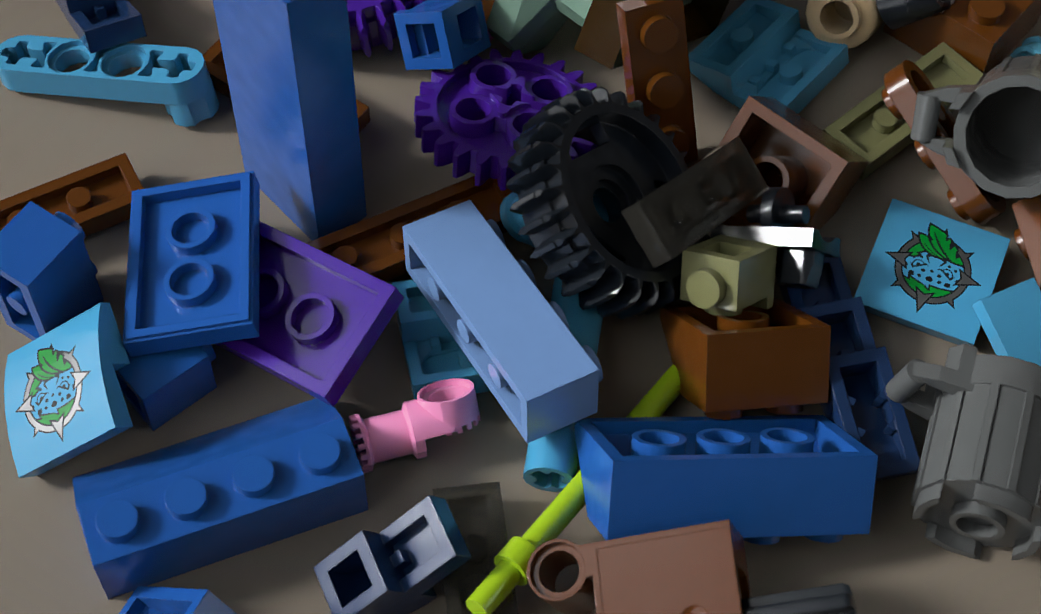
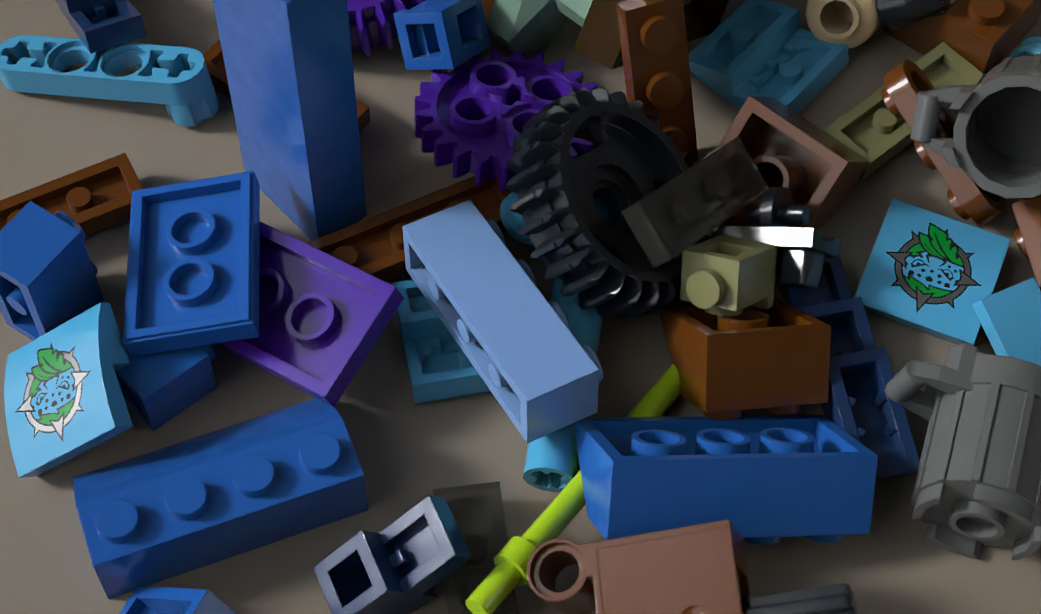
bright pink connector [349,378,481,473] -> none

